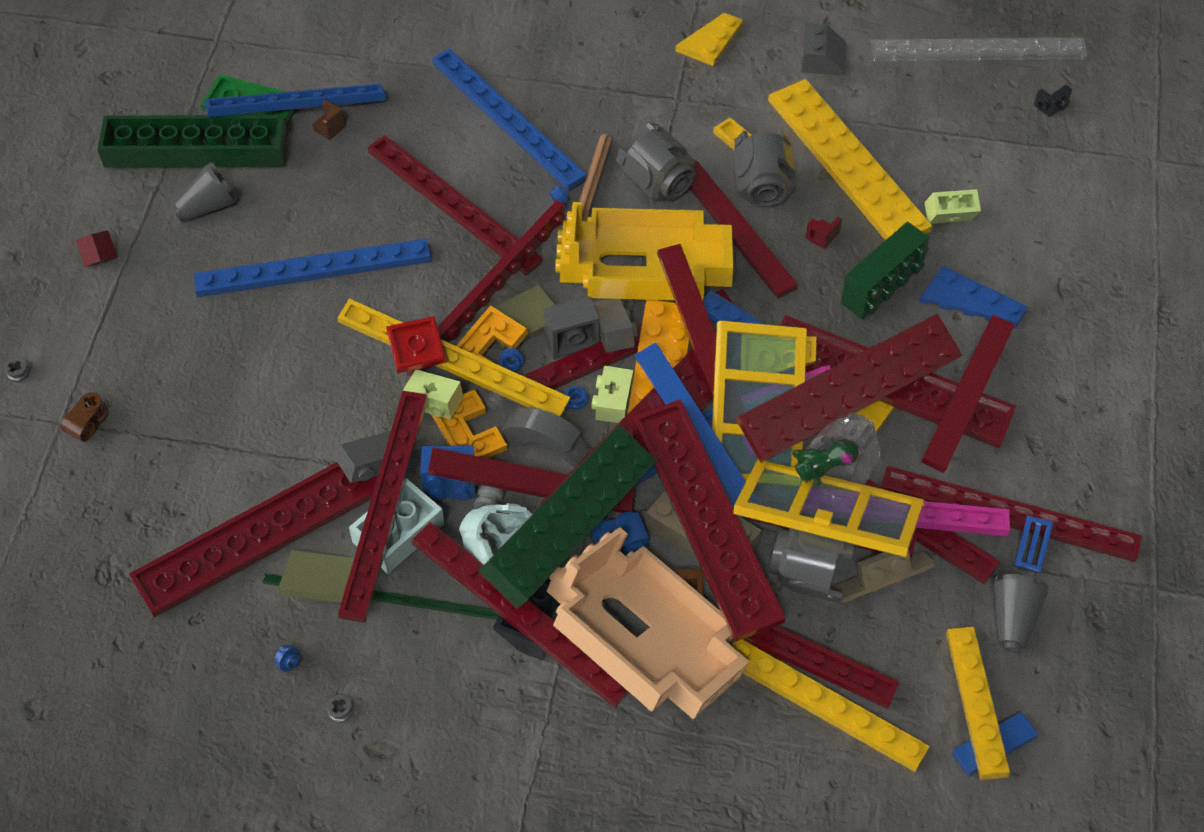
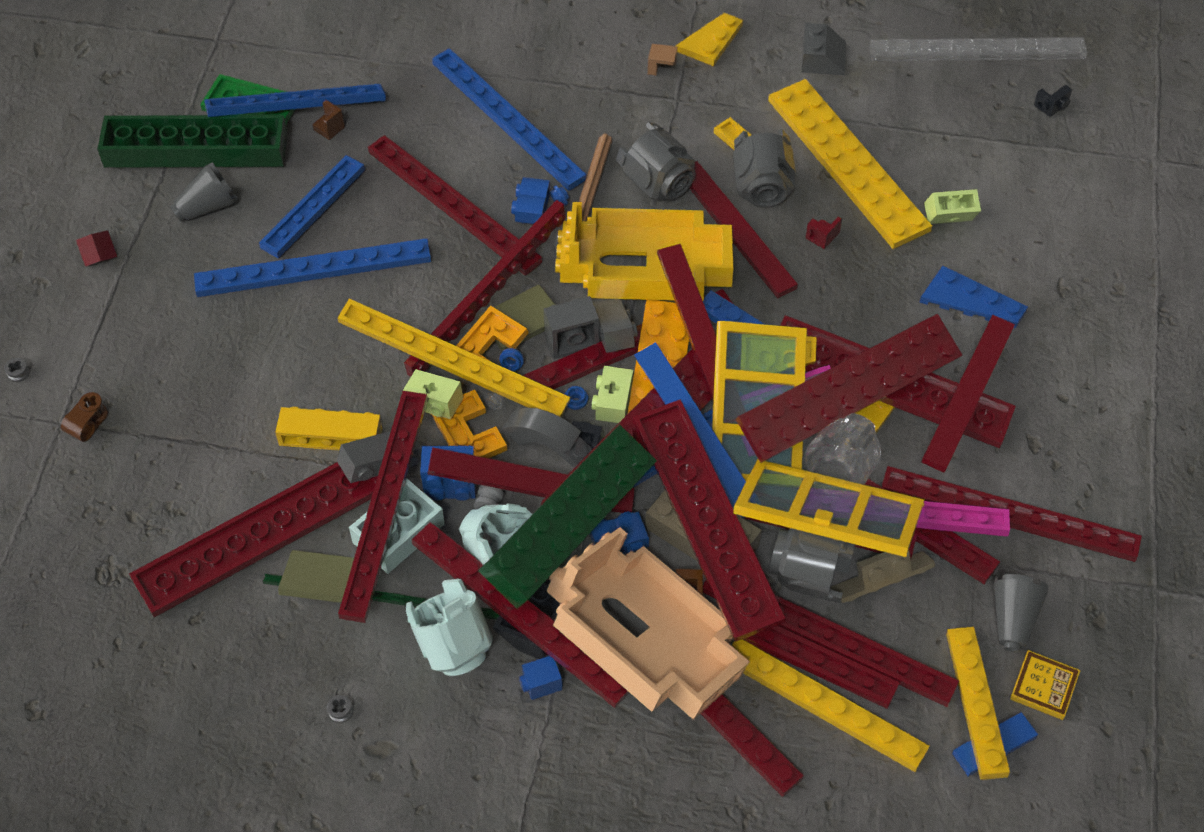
blue plate [274,645,300,672] -> none
red tile [386,316,446,374] -> none
dark green animal [792,439,859,486] -> none
dark green brick [841,221,930,320] -> none
blue tile [1014,515,1053,573] -> none
none -> blue plate [259,155,365,258]
none -> yellow brick [275,407,383,450]
none -> light aqua piece [406,579,493,676]
none -> blue brick [511,177,550,224]
none -> blue brick [519,656,562,700]
none -> black bracket [572,421,604,450]
none -> medium nougat panel [648,44,677,75]
none -> dark red plate [700,694,804,797]
none -> dark red plate [703,580,959,707]
none -> tile [1010,650,1080,720]

